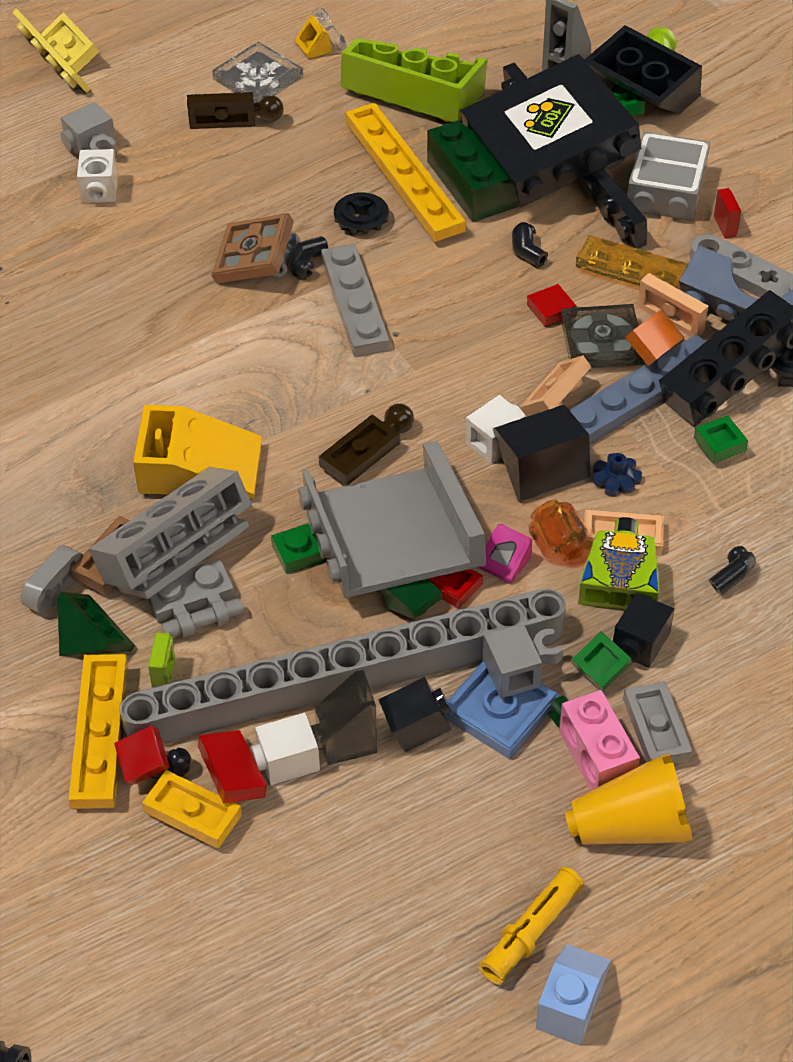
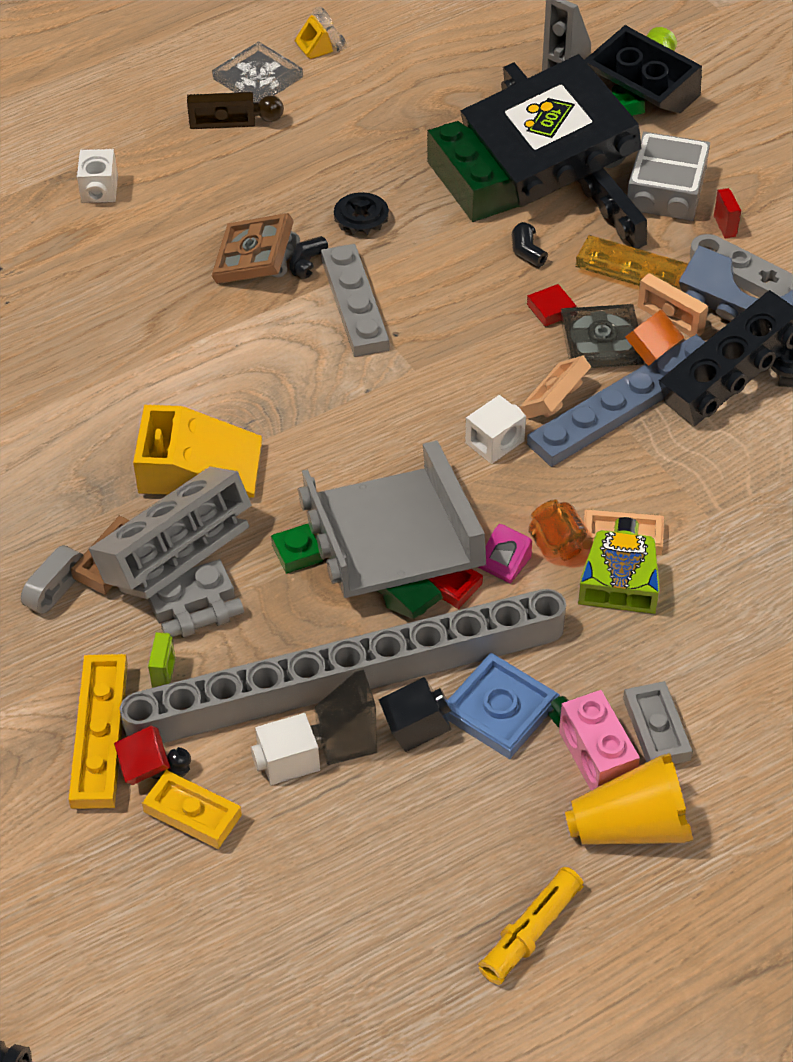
light yellow bracket [12,8,100,93] -> none
dark green slope [57,592,135,656] -> none
light grey brick [61,102,117,156] -> none
red tile [198,730,267,804] -> none
dark brown plate [319,403,414,486] -> none
lime wedge [340,38,488,122] -> none
yellow plate [345,102,466,242] -> none
light grey brick [483,623,563,699] -> none
black slope [493,404,590,502] -> none
light blue slope [536,944,611,1046] -> none
green plate [571,631,632,692] -> none
dark blue plant [592,453,642,497] -> none
black brick [613,592,675,668] -> none
green plate [694,415,748,464] -> none
black arm [709,546,756,595] -> none

